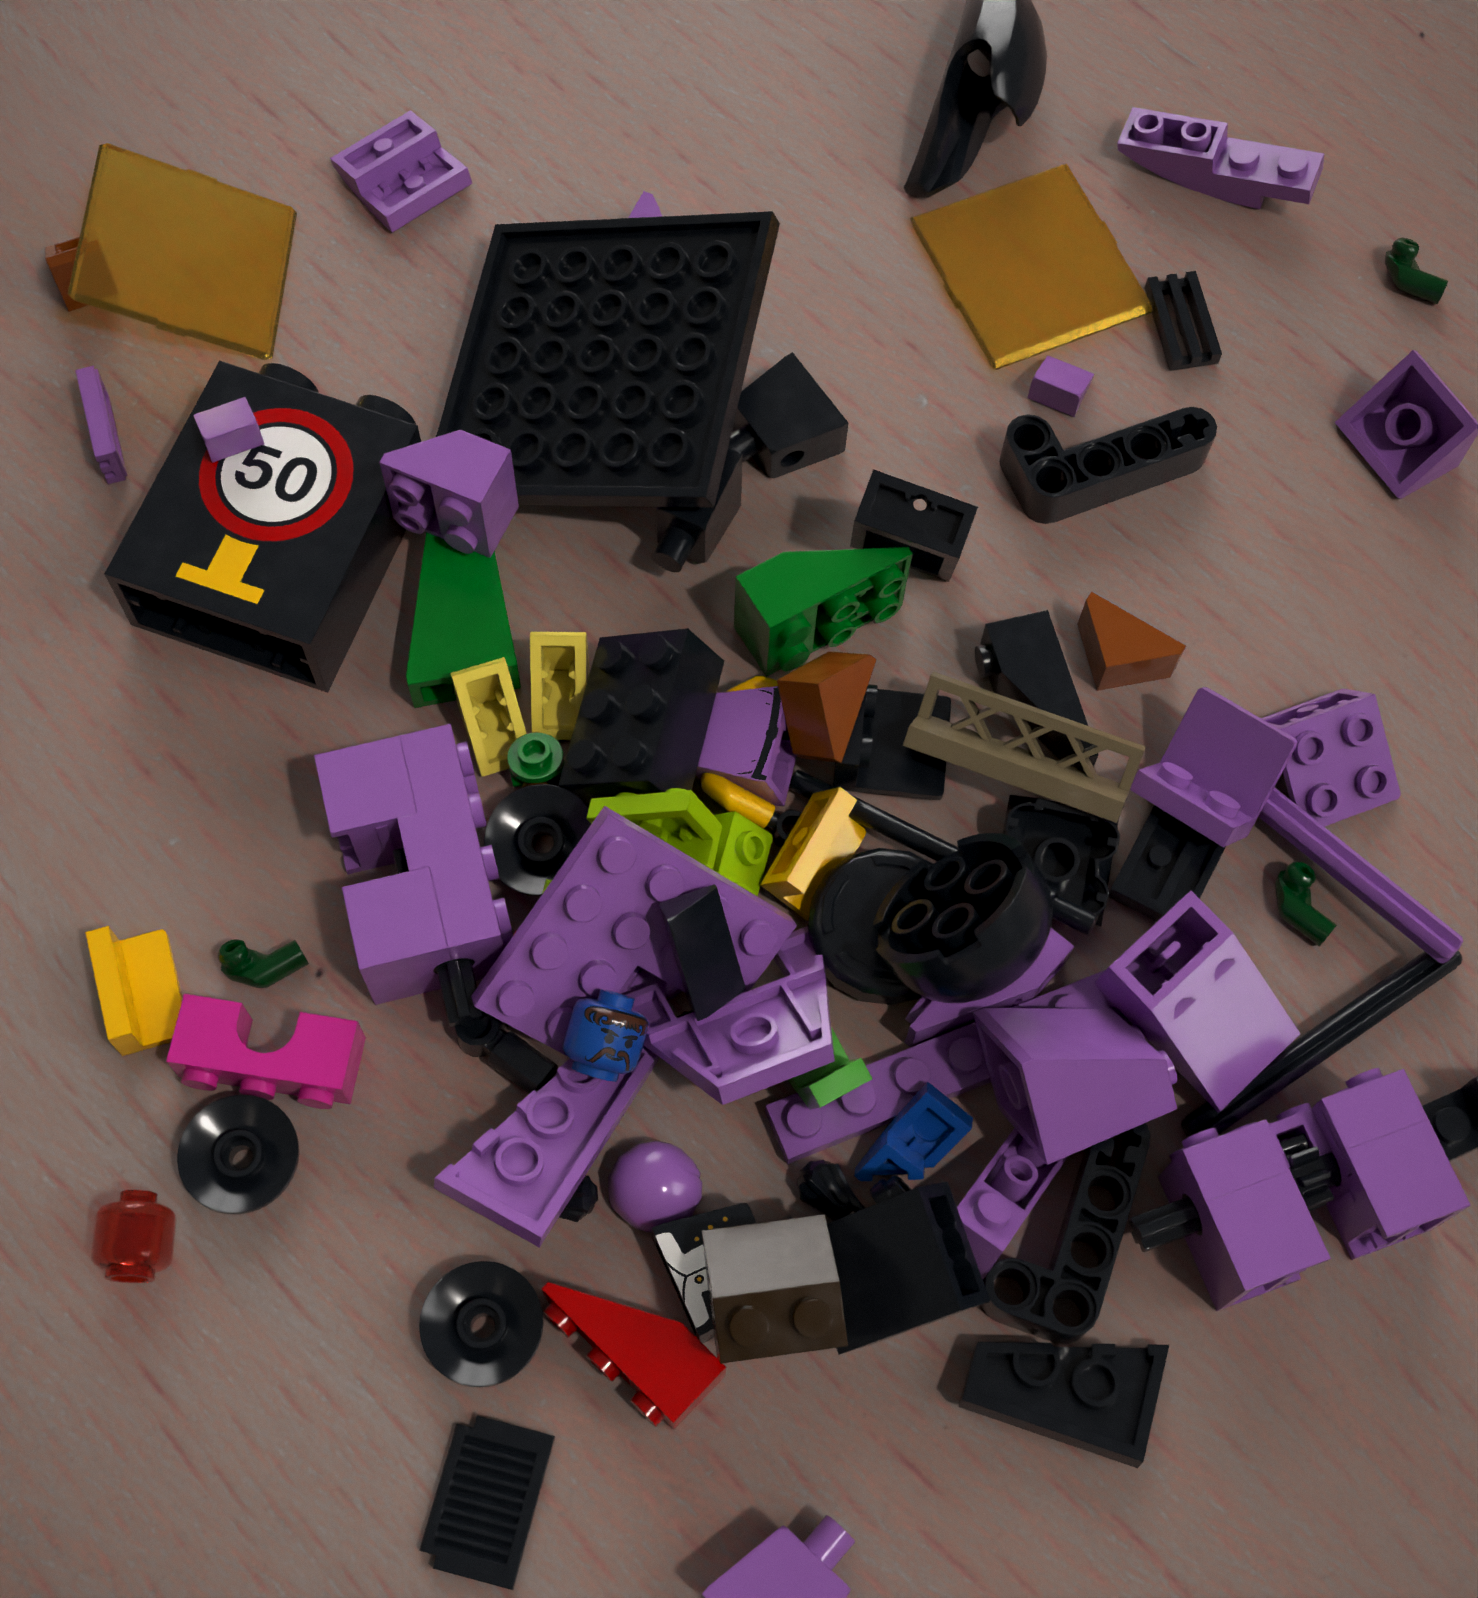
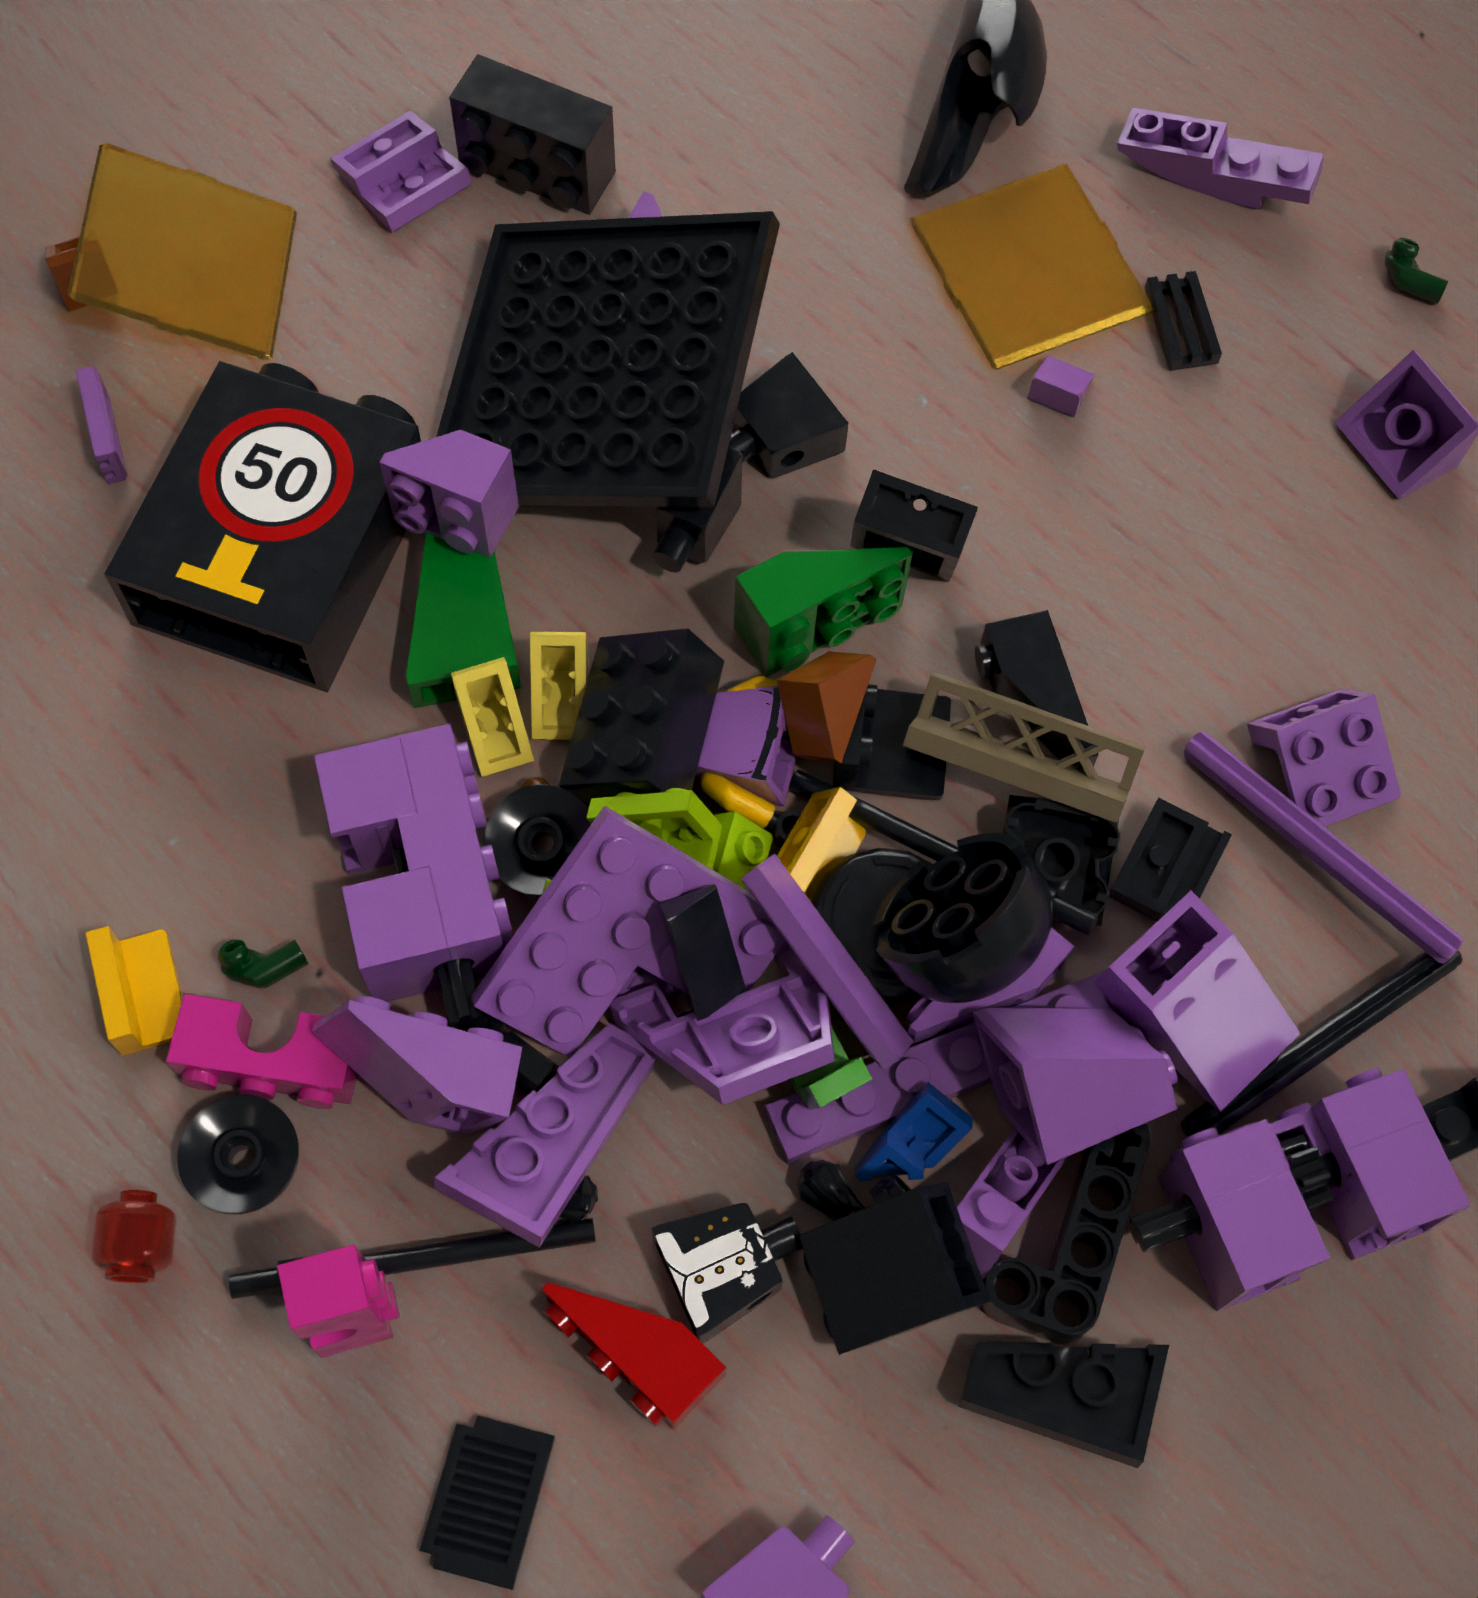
medium lavender slope [193,397,265,463] -> none
black dish [419,1261,544,1388] -> none
green plate [507,732,565,788] -> none
blue head [562,989,649,1082] -> none
medium lavender hair [608,1141,702,1232] -> none
dark brown slope [701,1214,848,1364] -> none
black beam [999,407,1217,524] -> none
dark orange slope [1077,592,1186,691] -> none
medium lavender bracket [1130,687,1297,848] -> none
dark green arm [1275,862,1337,947] -> none
none -> black bar [229,1218,596,1299]
none -> dark pink arch [277,1244,400,1358]
none -> medium lavender slope [312,996,522,1136]
none -> black brick [449,54,616,215]
none -> medium lavender tile [742,853,913,1070]

